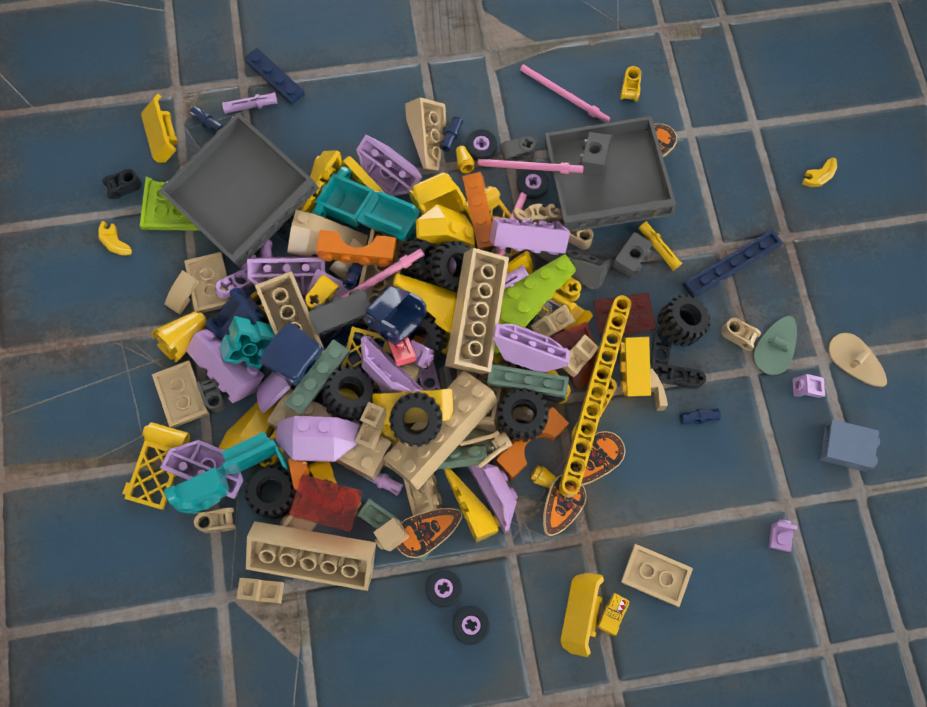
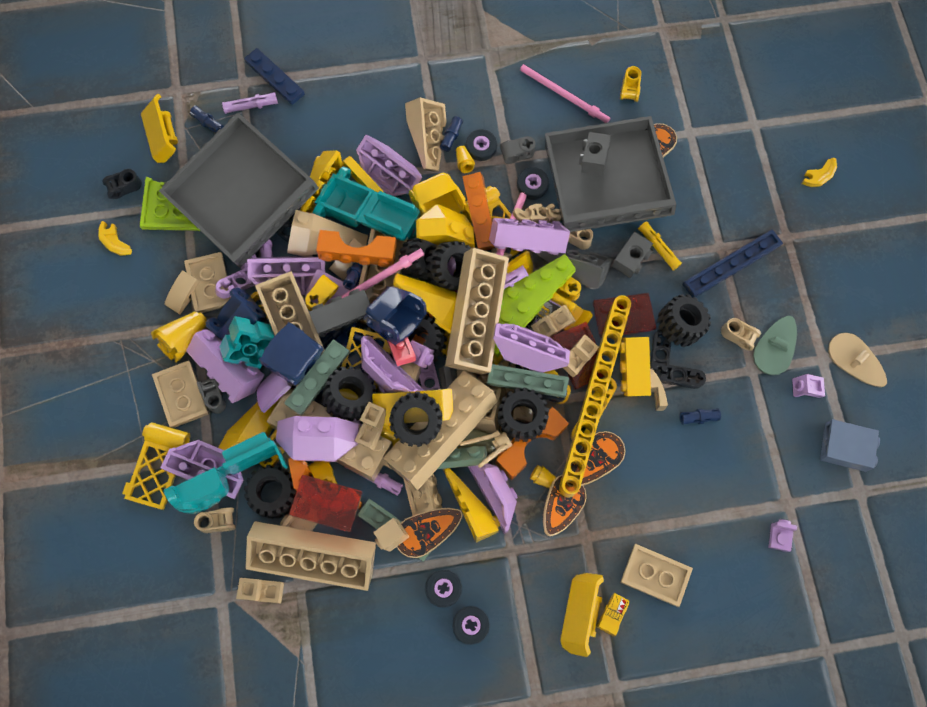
bright pink bar [478,159,584,174] -> none

